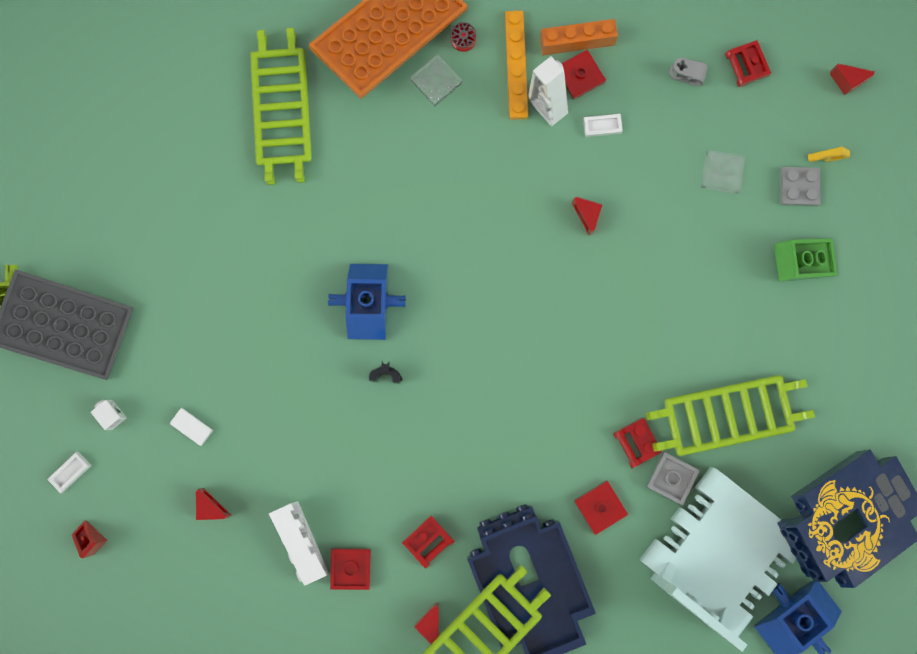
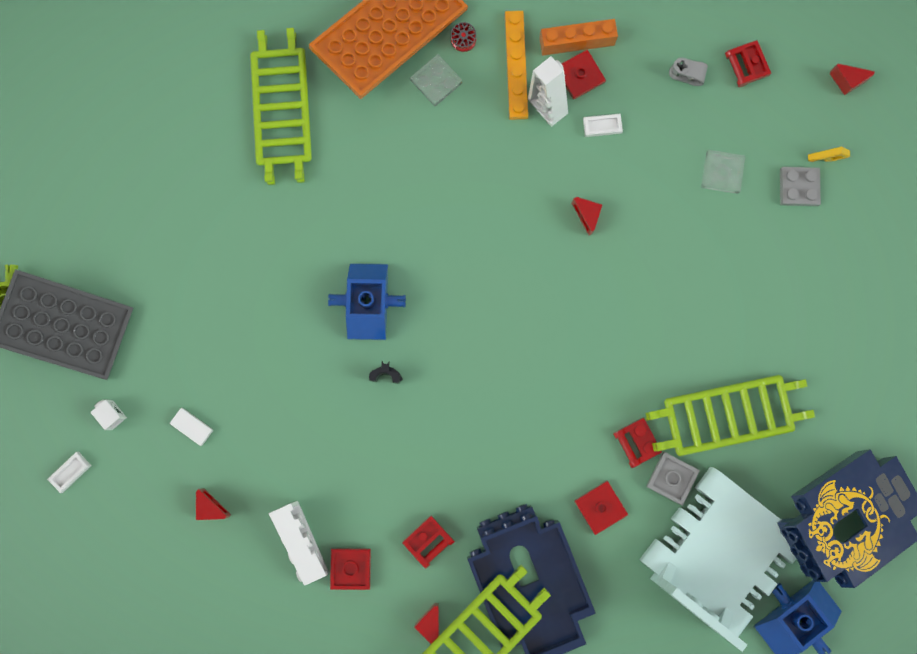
red slope [72,520,107,558] -> none
bright green slope [774,238,838,282] -> none

